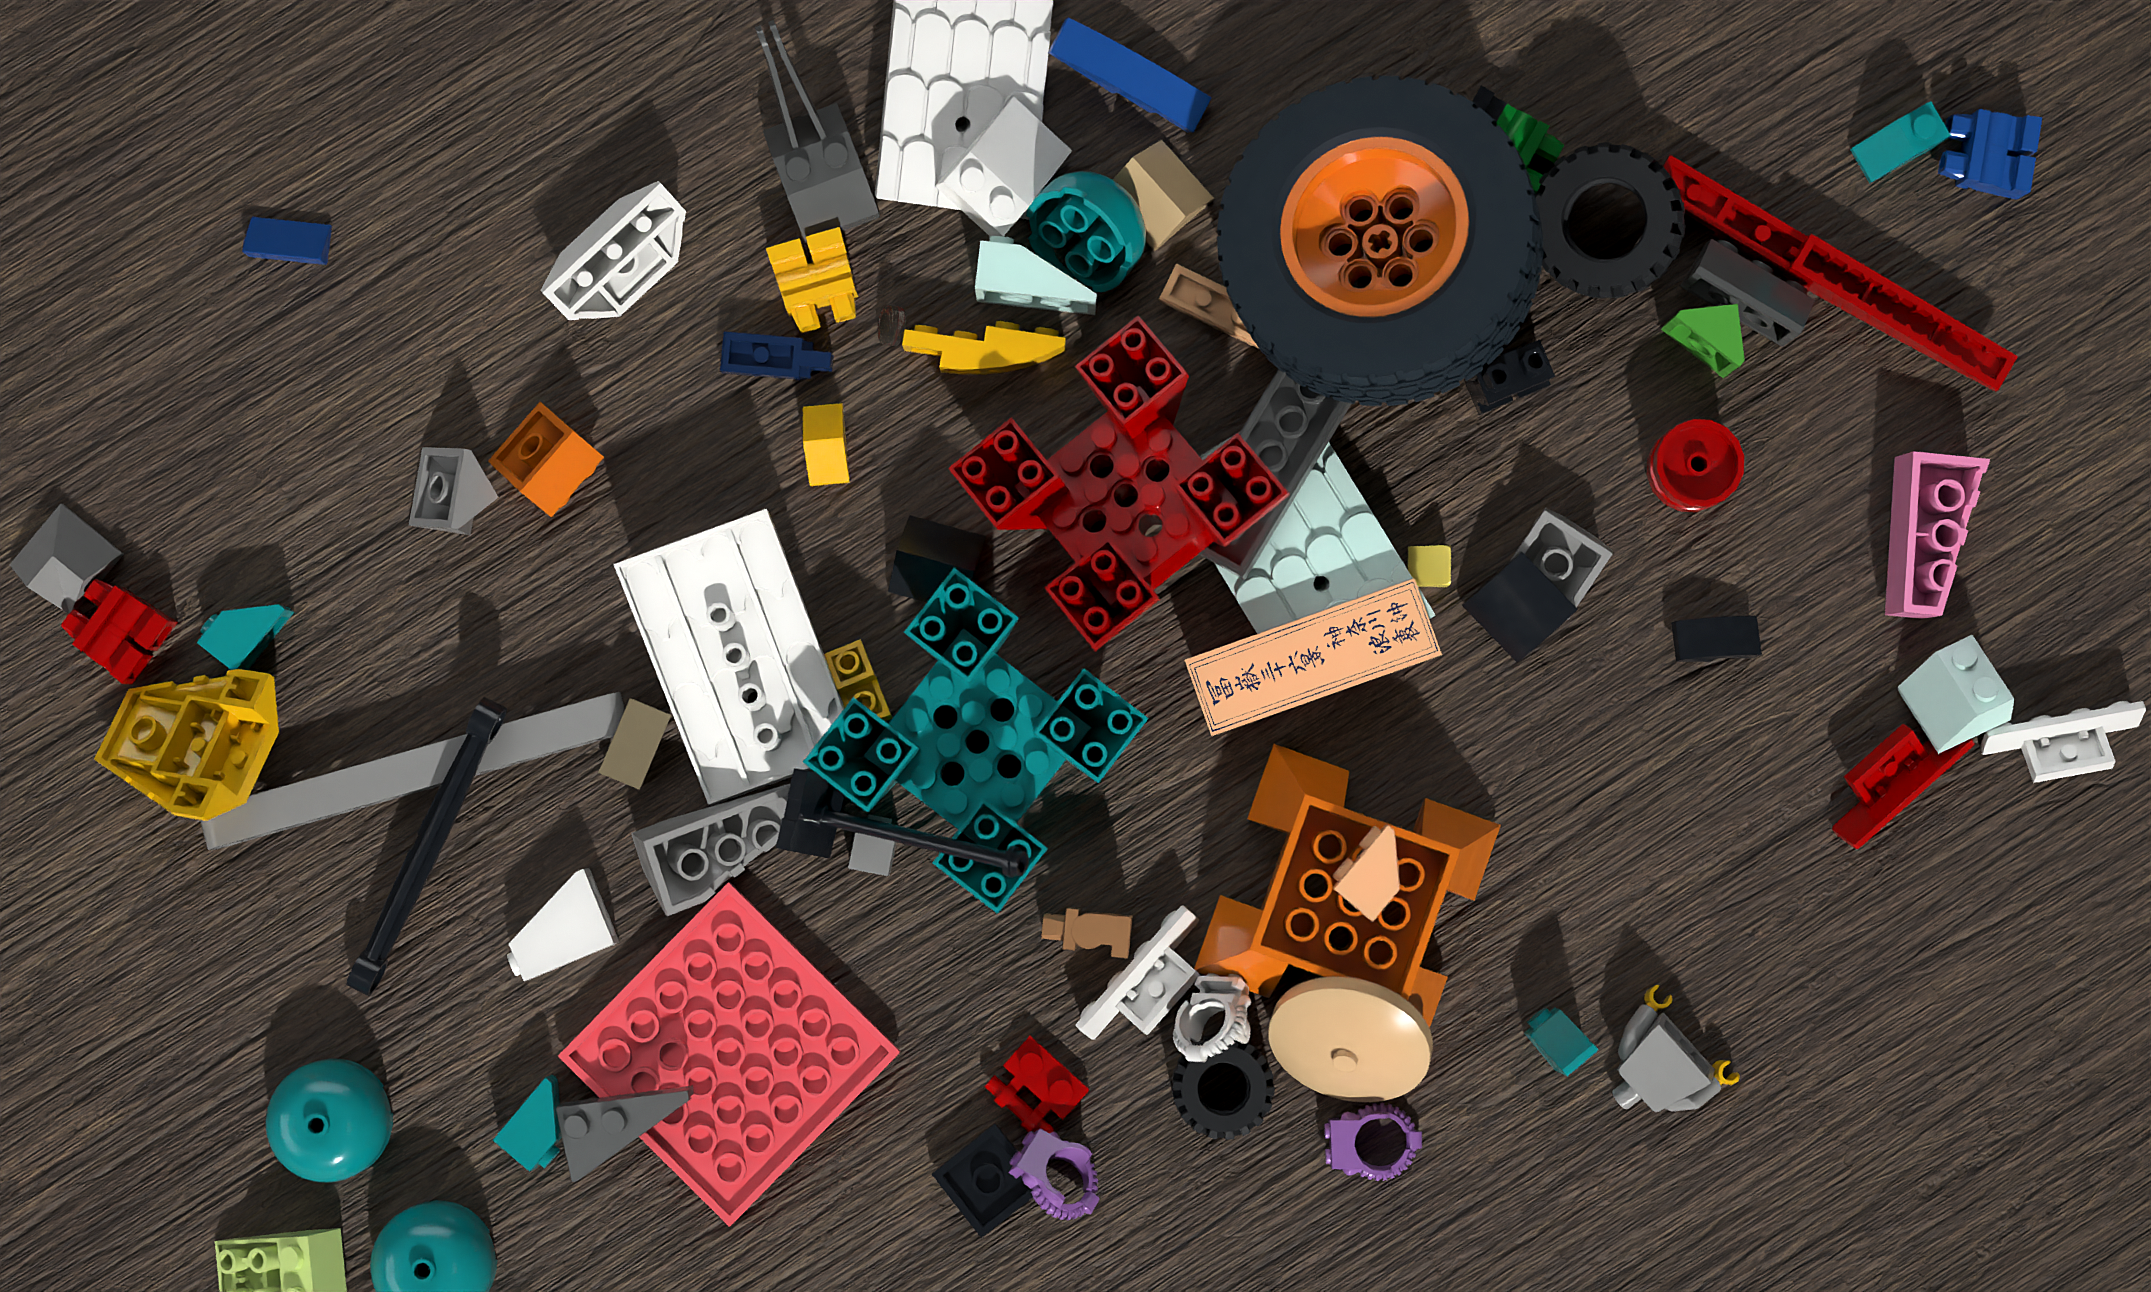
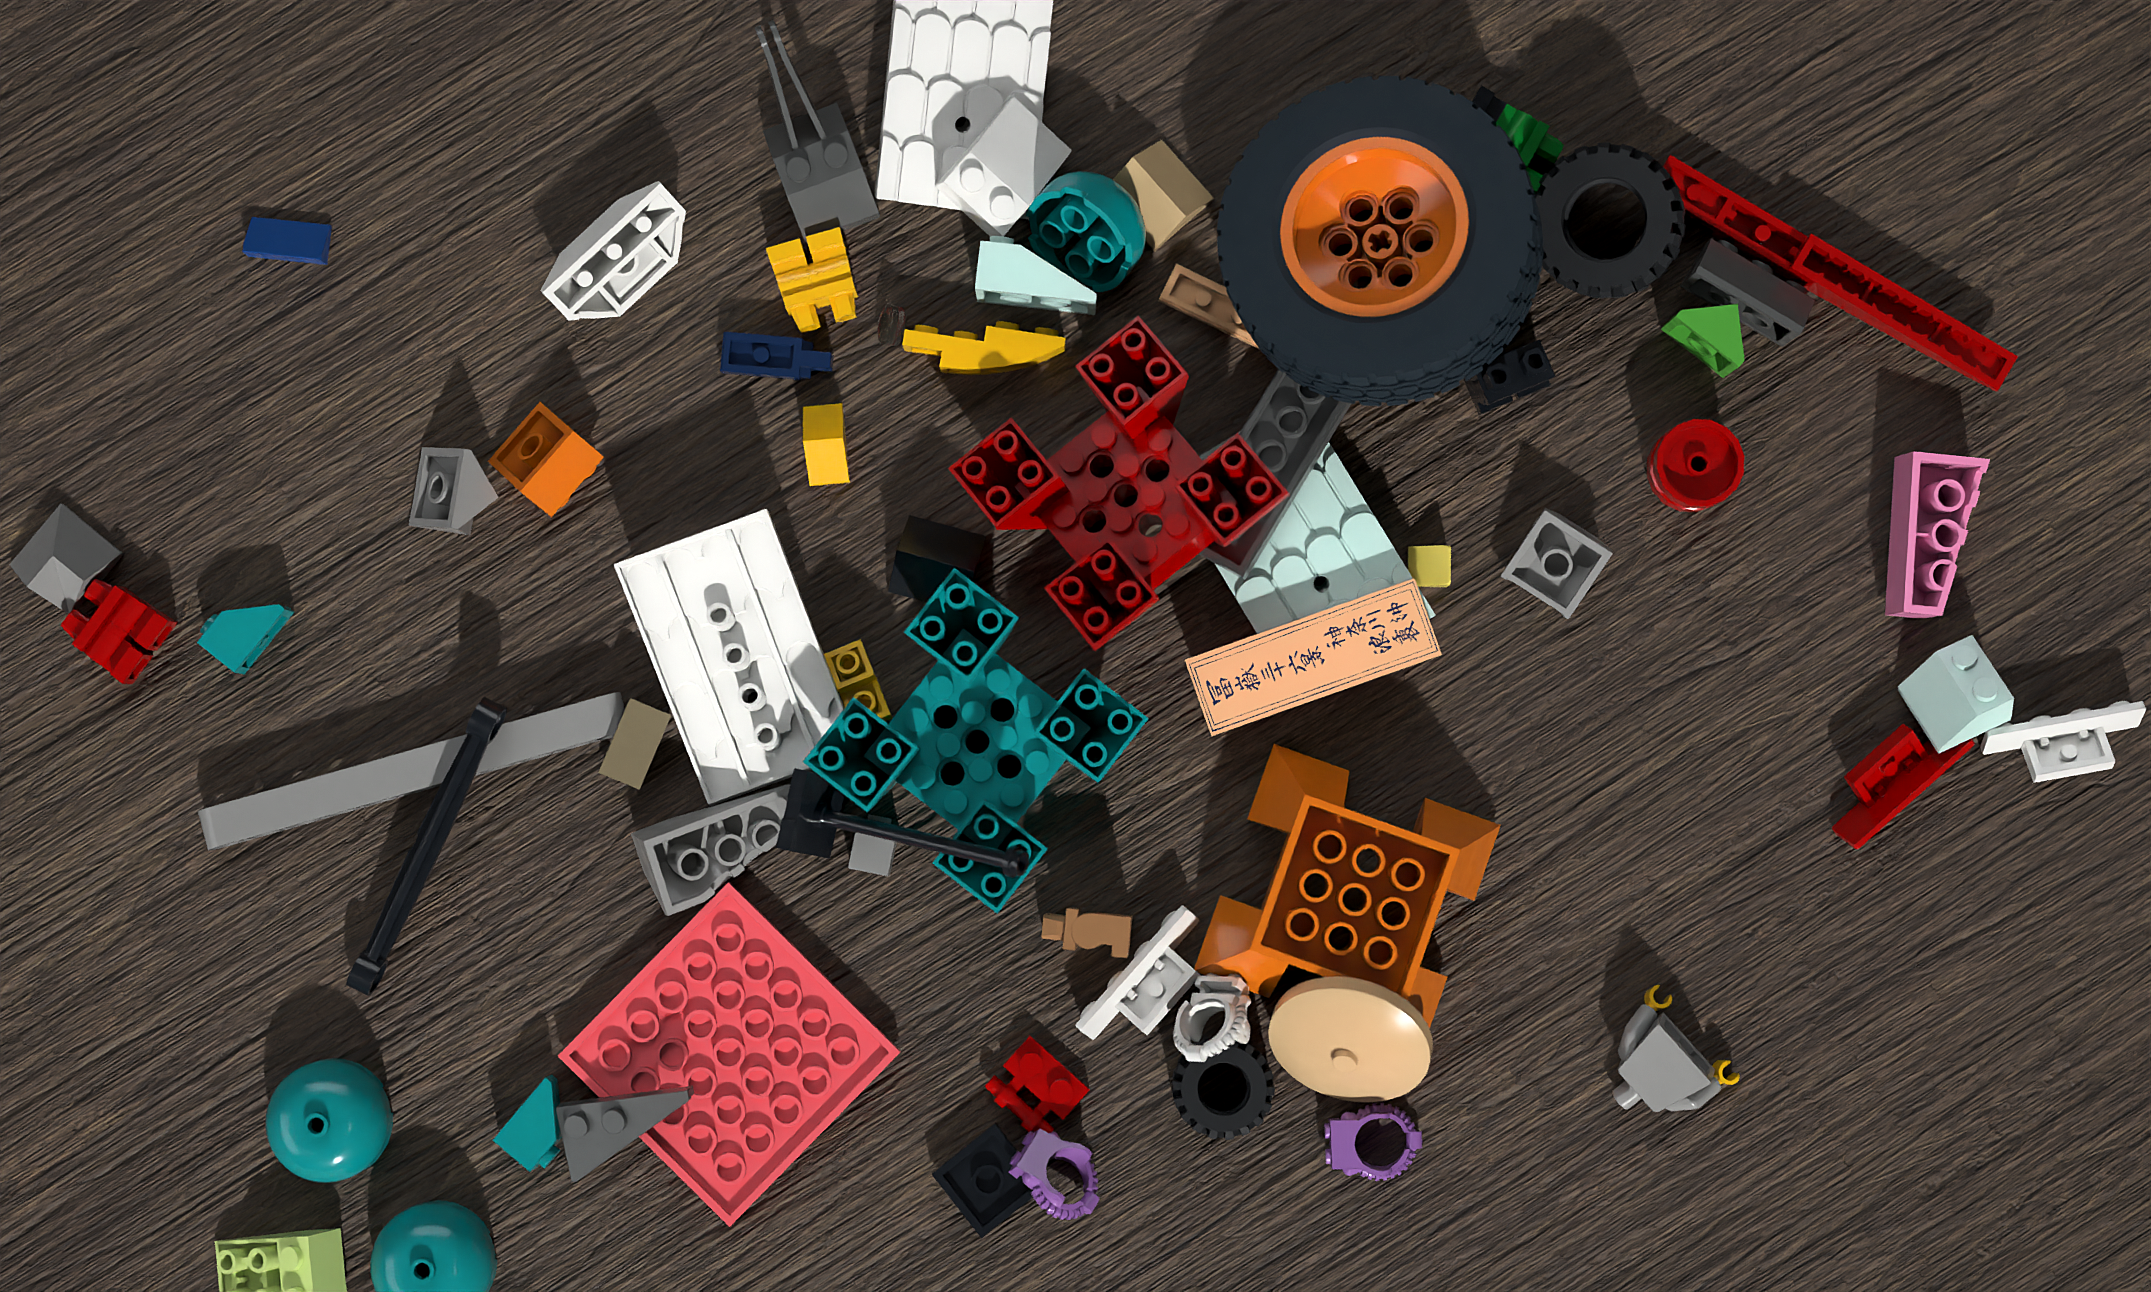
yellow wedge [94,669,279,821] -> none
white slope [507,868,619,981] -> none
blue slope [1048,18,1212,133] -> none
light nougat slope [1332,824,1400,922] -> none
black slope [1462,551,1578,663] -> none
teal slope [1524,1007,1598,1076] -> none
black slope [1671,616,1762,662] -> none
teal slope [1850,101,1951,184] -> none
blue hips [1938,109,2042,200] -> none

